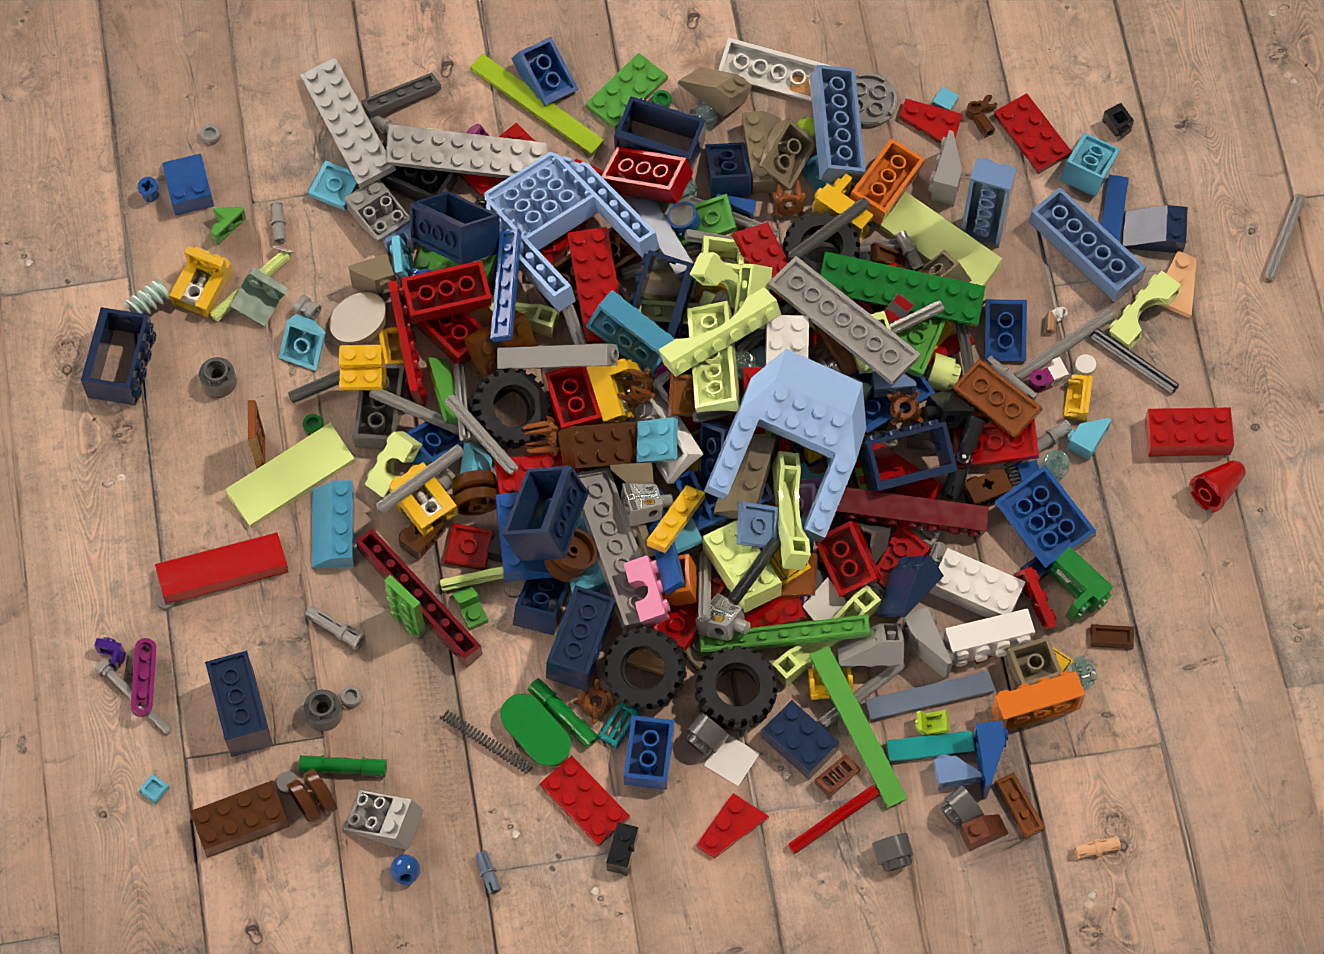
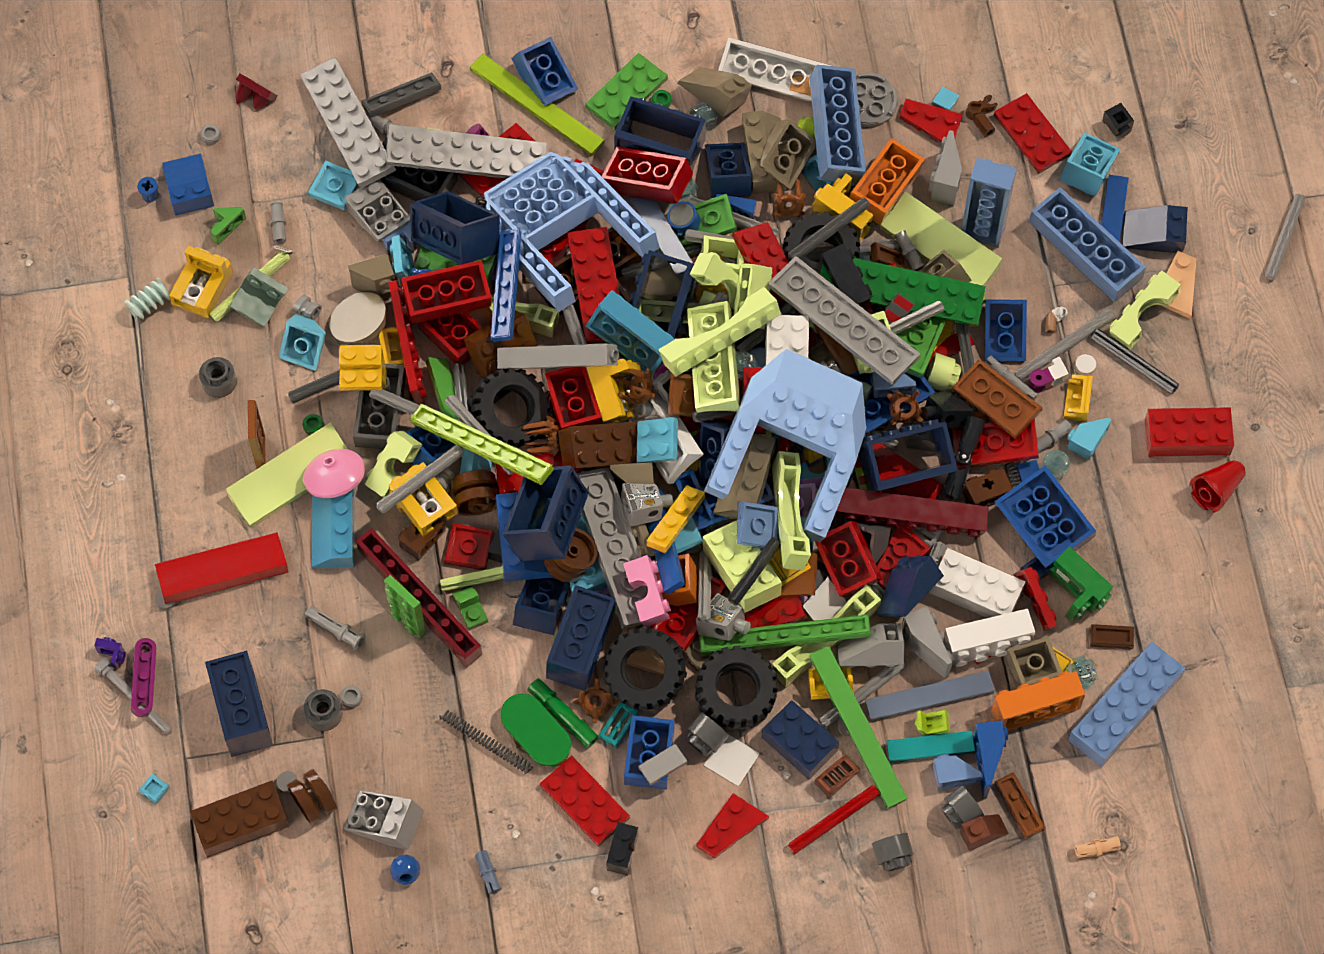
dark blue hose [81,307,157,405] -> none
green piece [299,755,387,777] -> none
none -> dark red tile [236,73,278,110]
none -> bright pink dish [303,449,365,498]
none -> lime tile [410,404,554,485]
none -> light grey tile [639,744,687,786]
none -> black brick [820,244,872,307]
none -> medium blue brick [1068,642,1185,768]

